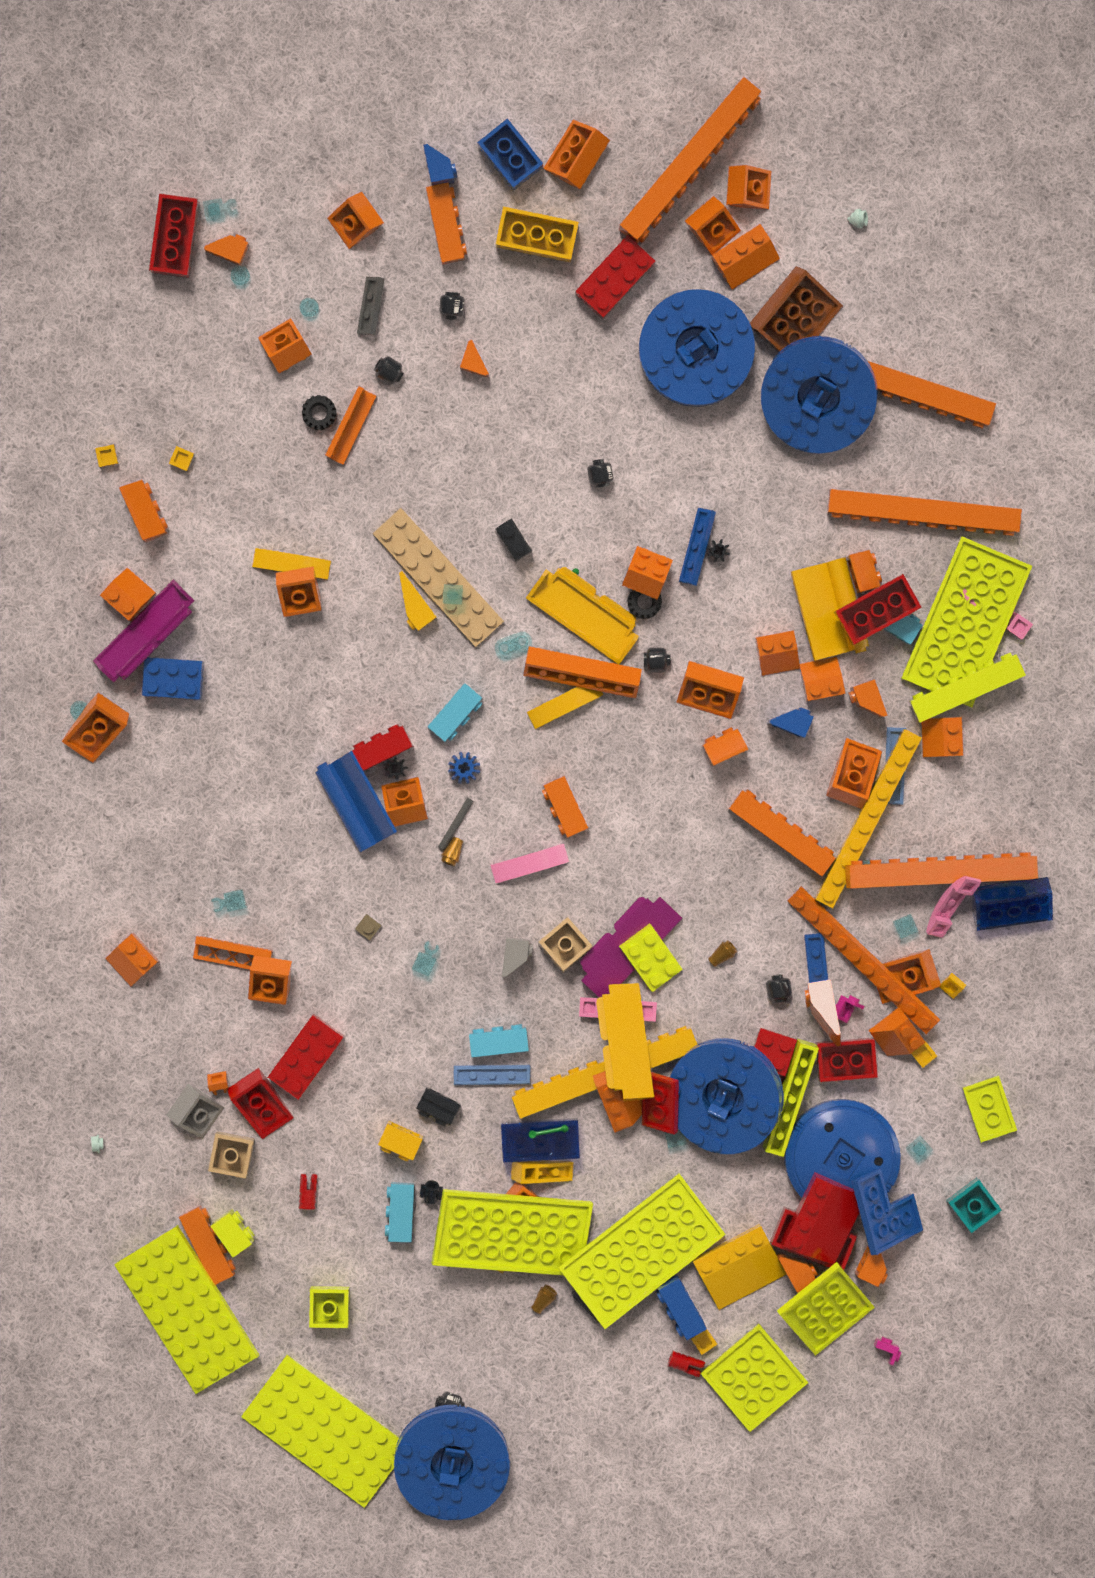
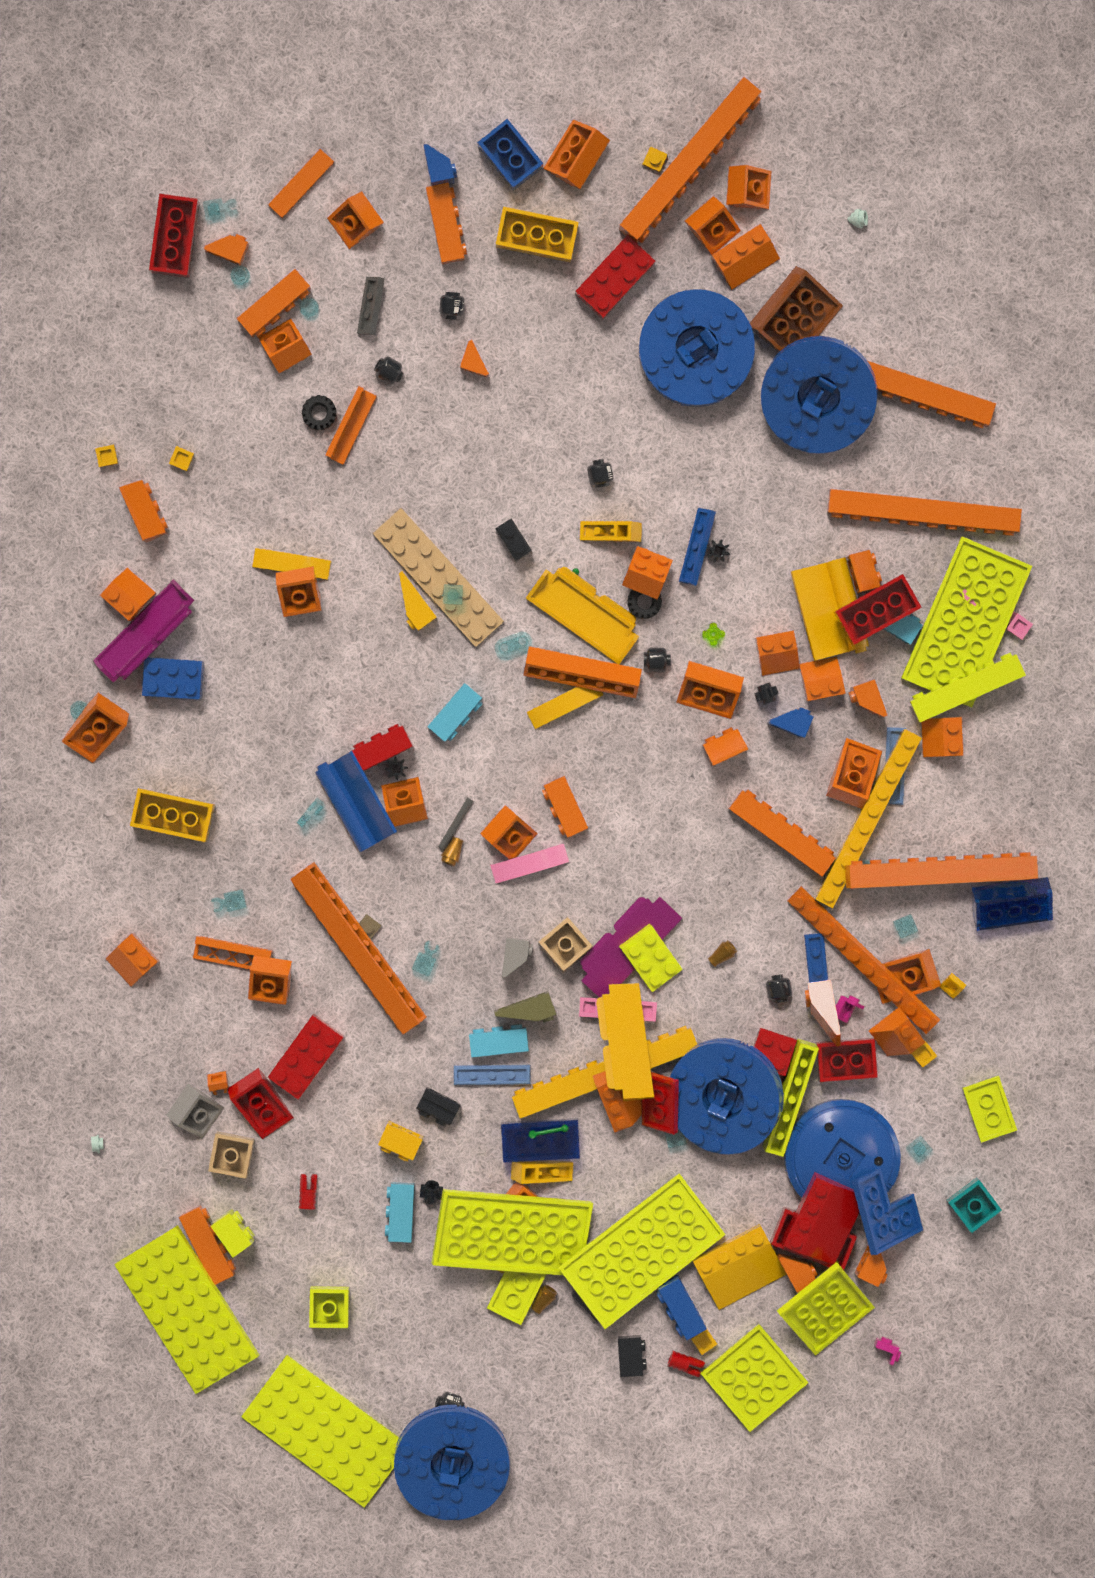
blue gear [448,752,480,784] -> none
bright pink slope [926,876,981,938] -> none
none -> yellow brick [130,788,215,842]
none -> orange brick [237,269,311,338]
none -> orange tile [268,149,335,218]
none -> orange brick [290,862,427,1034]
none -> clear light blue plate [296,797,324,827]
none -> orange slope [480,805,538,860]
none -> neon yellow plate [487,1271,546,1325]
none -> olive slope [494,991,556,1023]
none -> yellow slope [580,521,642,542]
none -> black brick [618,1335,647,1377]
none -> yellow plate [642,146,668,173]
none -> clear neon green plate [702,623,725,646]
none -> black gear [754,682,779,705]

